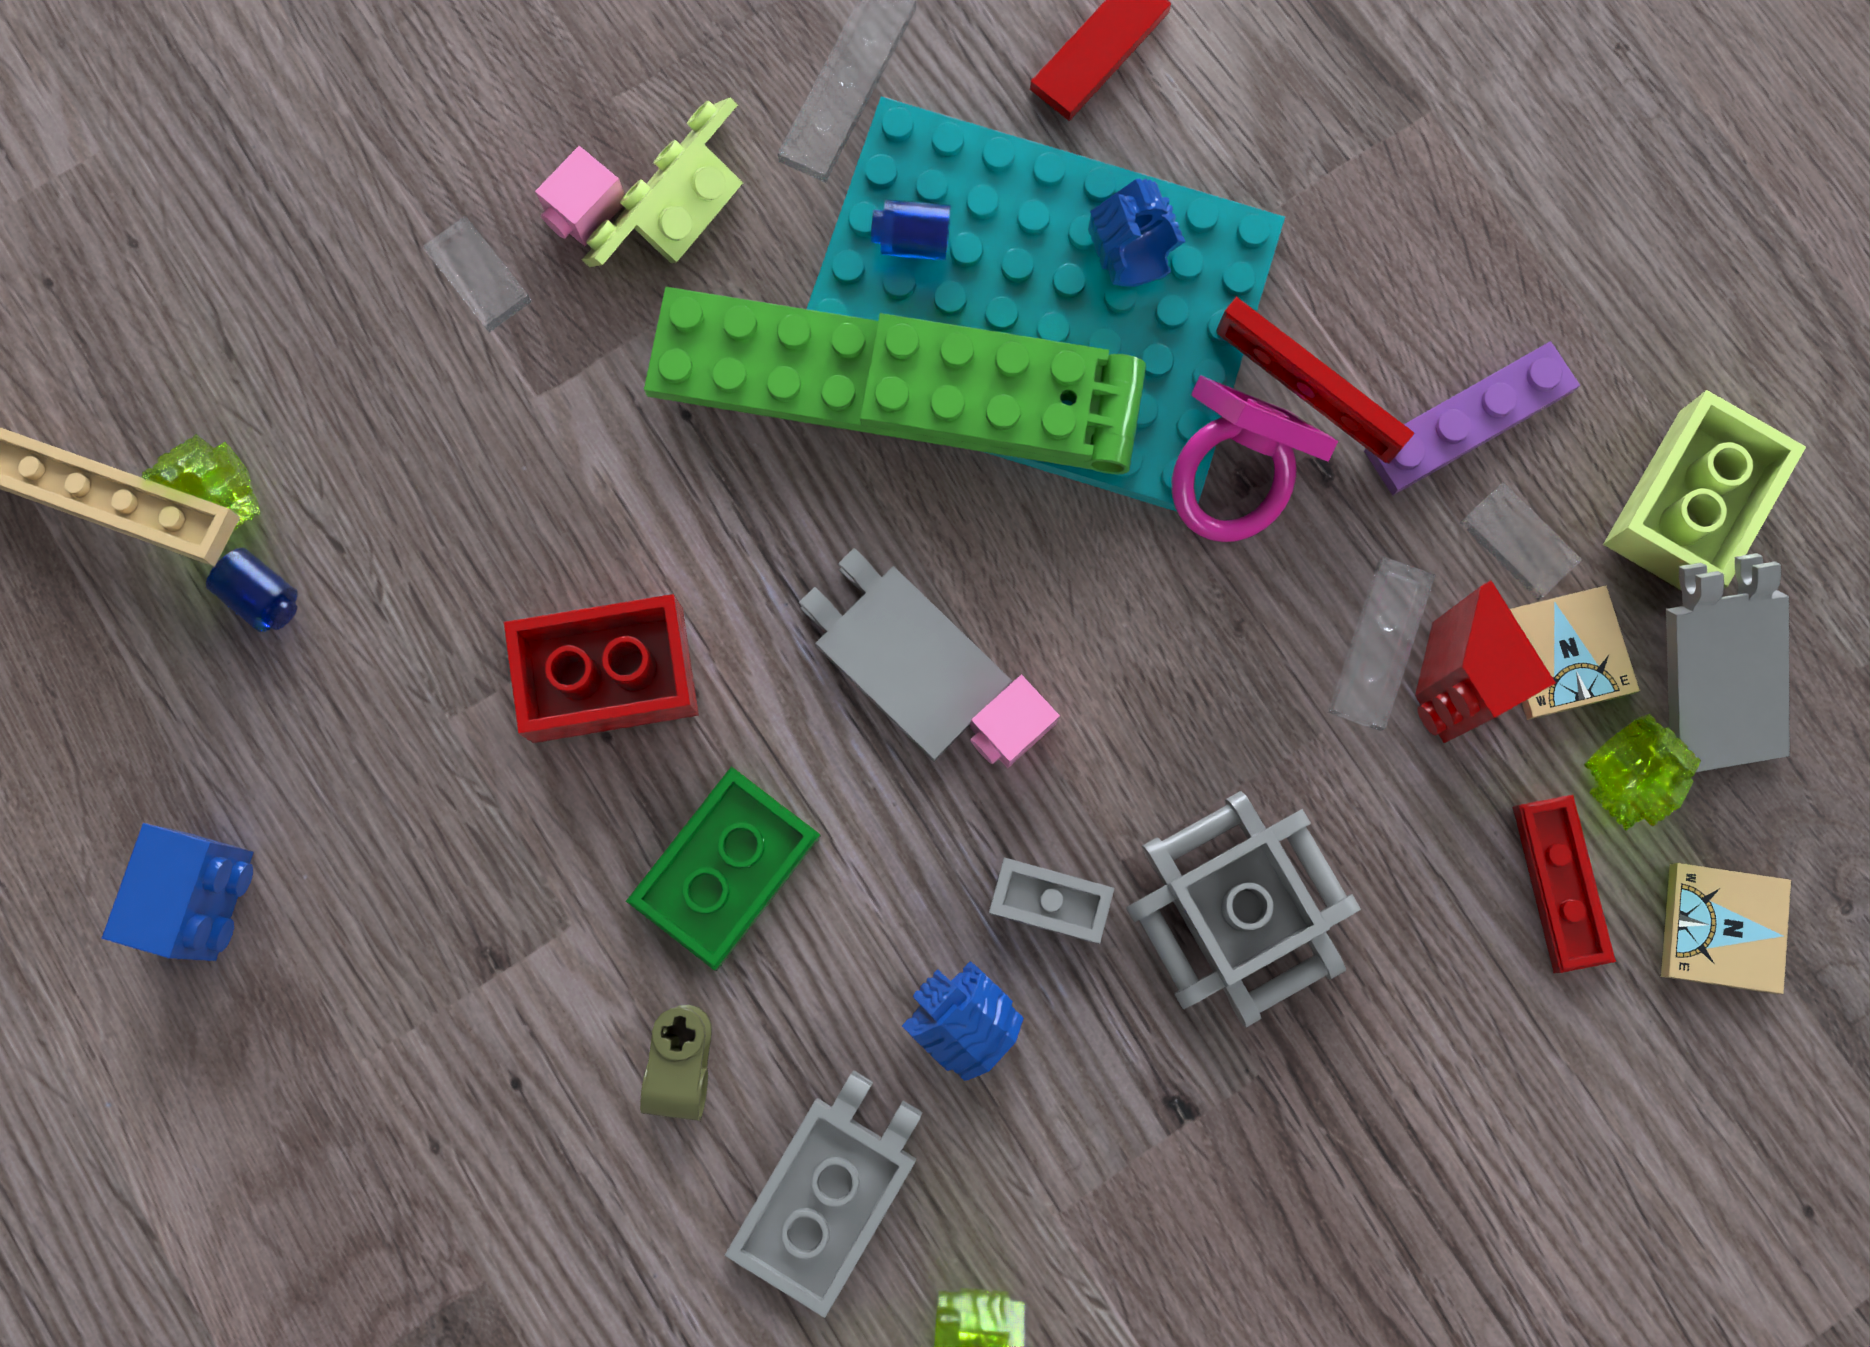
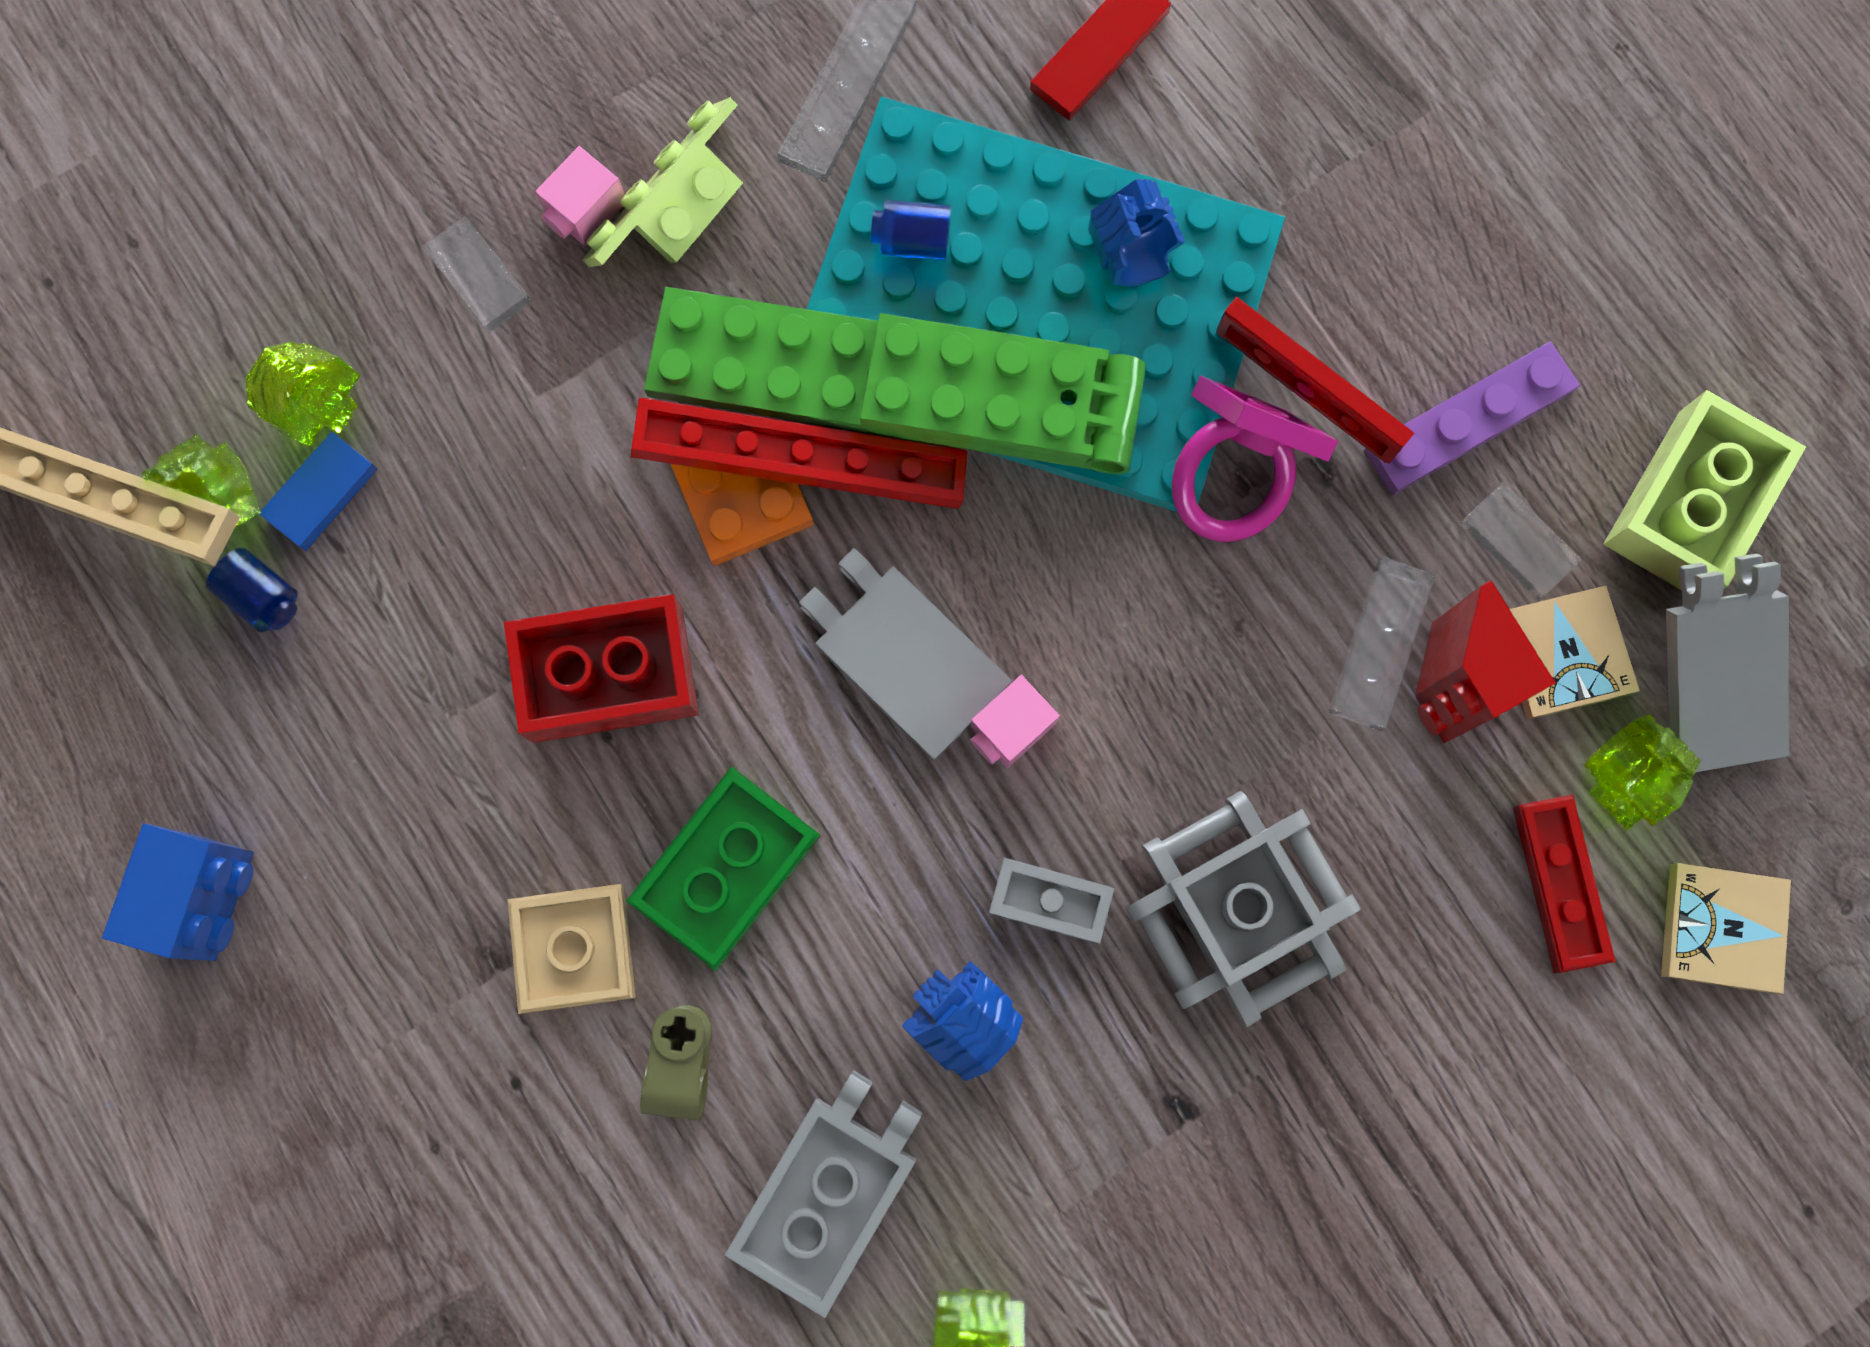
none -> clear neon green hair [245,341,361,447]
none -> blue tile [258,431,378,551]
none -> tan tile [507,884,636,1014]
none -> red plate [630,397,968,509]
none -> orange plate [671,464,814,566]

